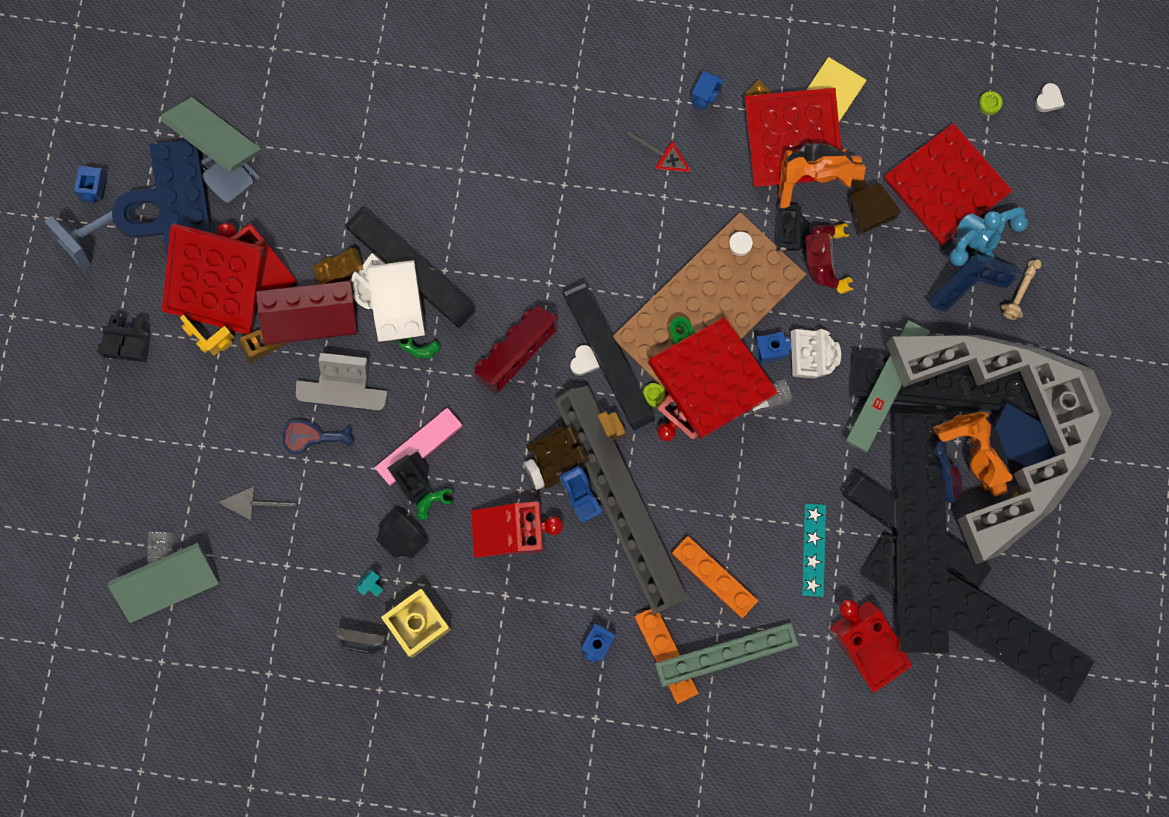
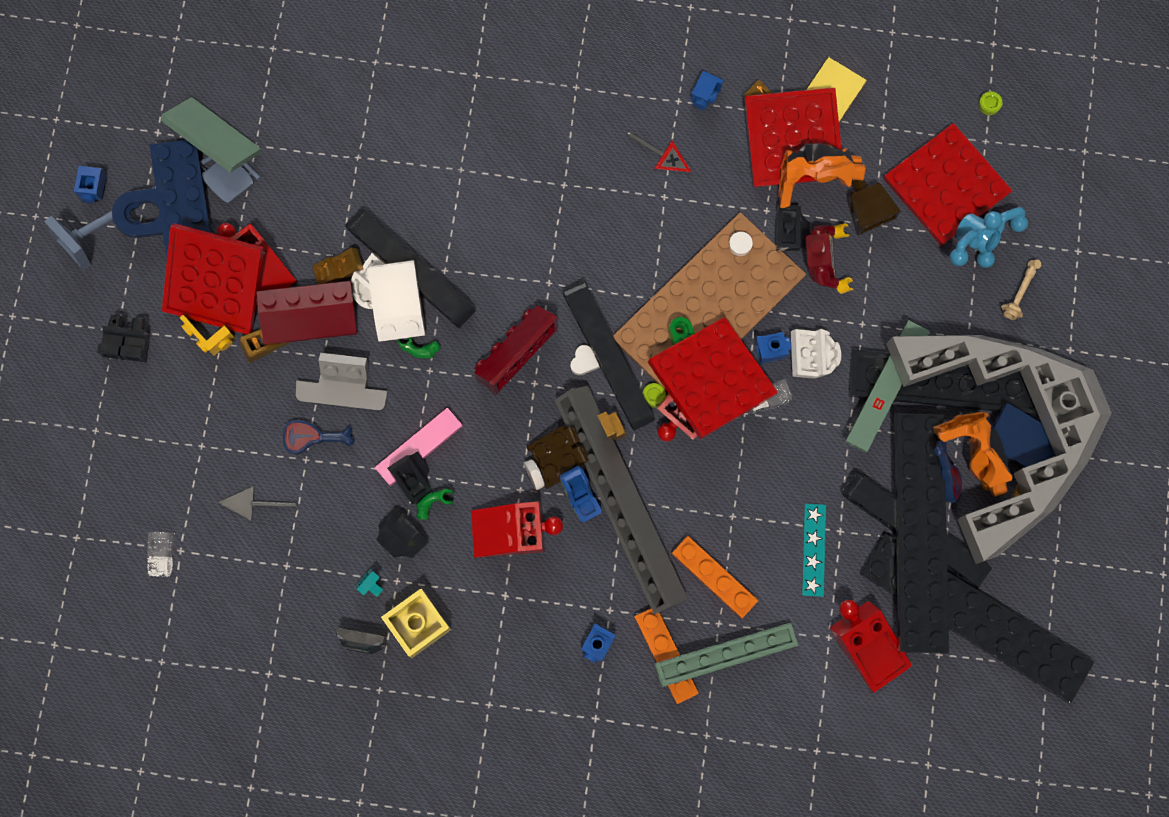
sand green tile [108,543,219,623] -> none
dark blue plate [928,254,1022,311] -> none
white tile [1035,83,1065,112] -> none

